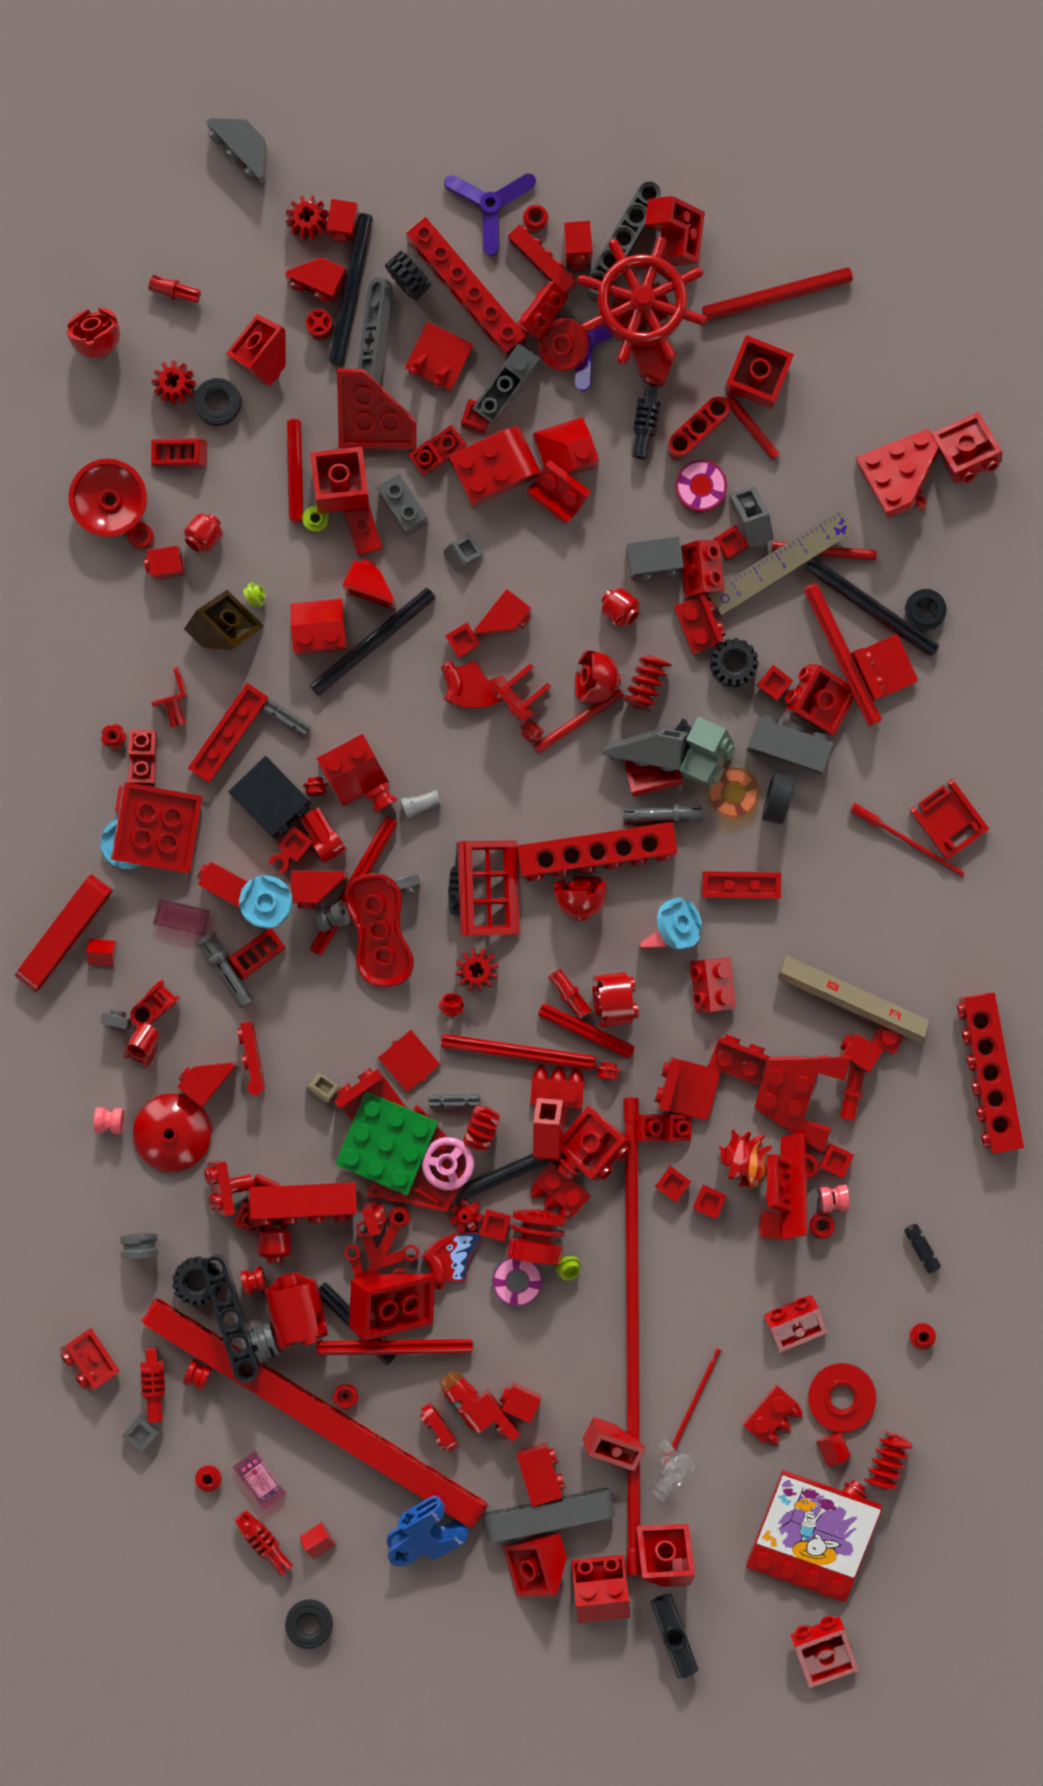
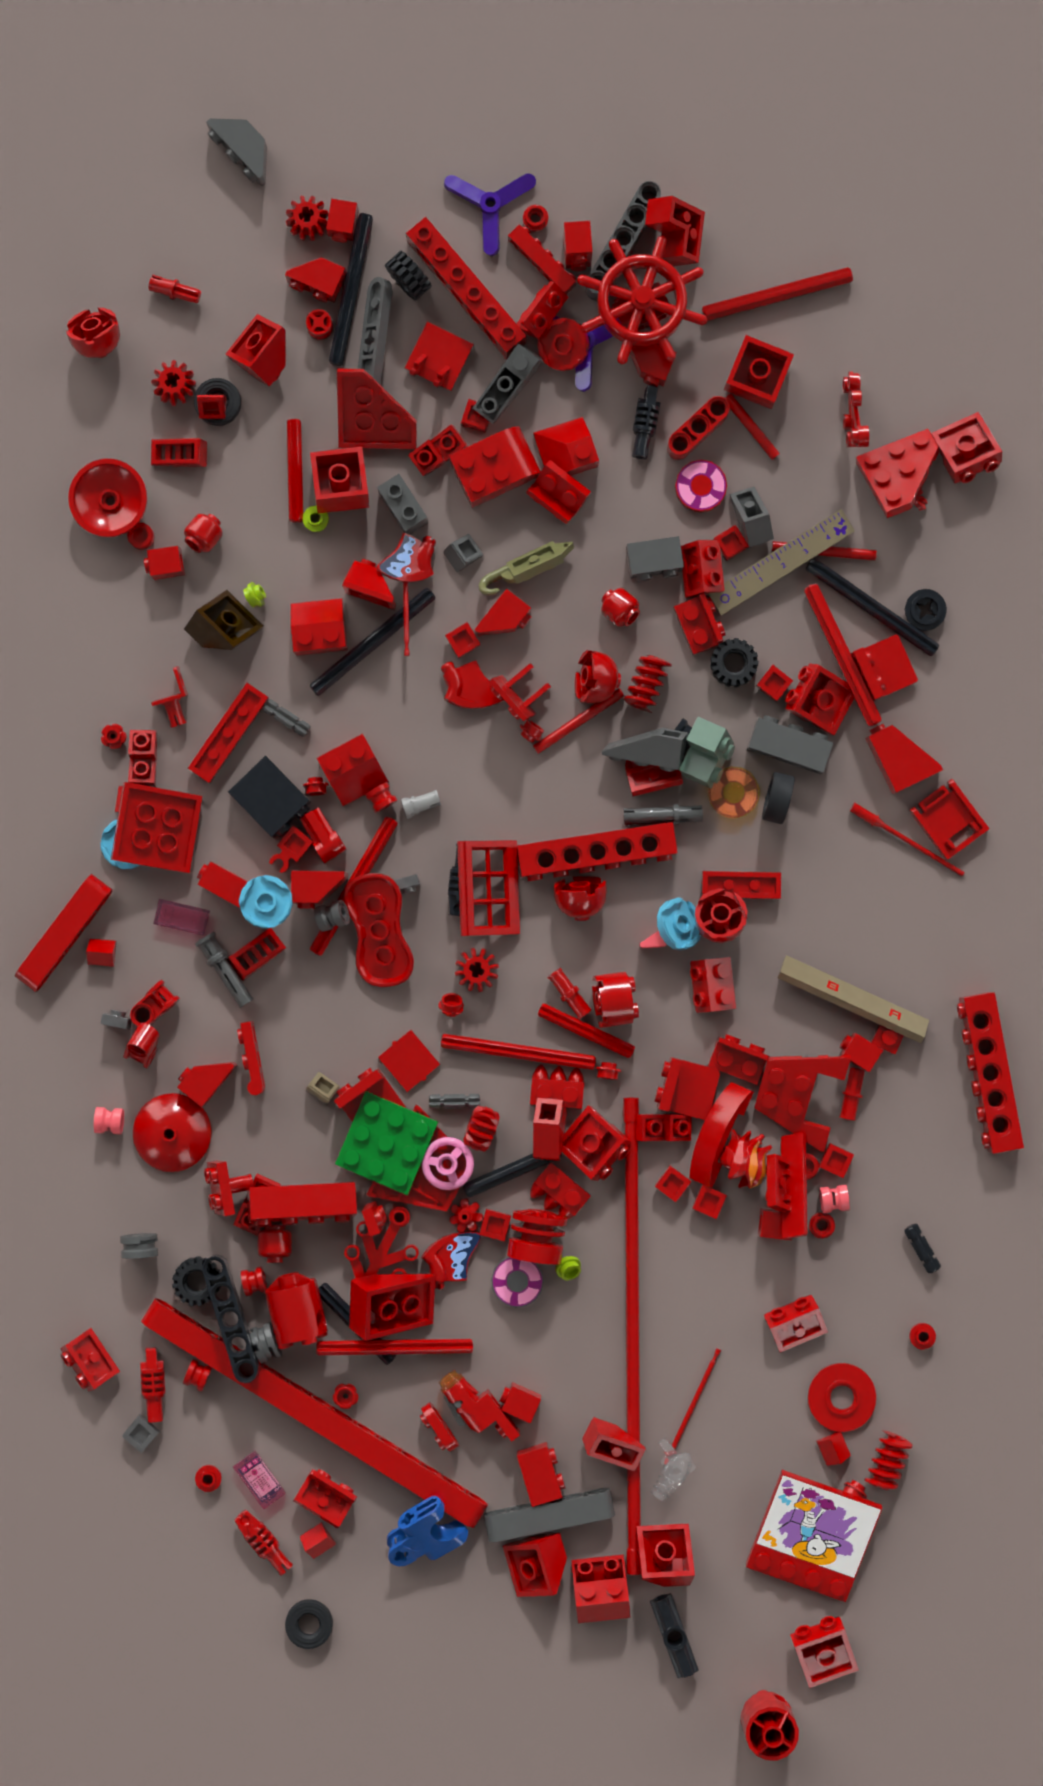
red plate [344,505,383,556] -> none
red plate [555,1157,580,1180] -> none
red plate [743,1384,803,1445] -> none
none -> red slope [197,395,226,419]
none -> red bracket [293,1469,357,1529]
none -> red arm [376,533,436,582]
none -> red piece [403,582,410,657]
none -> olive plate [478,541,574,596]
none -> red slope [689,1082,754,1188]
none -> red cylinder [695,889,748,943]
none -> red cylinder [741,1690,799,1761]
none -> red plant [843,371,869,447]
none -> red slope [865,723,943,794]

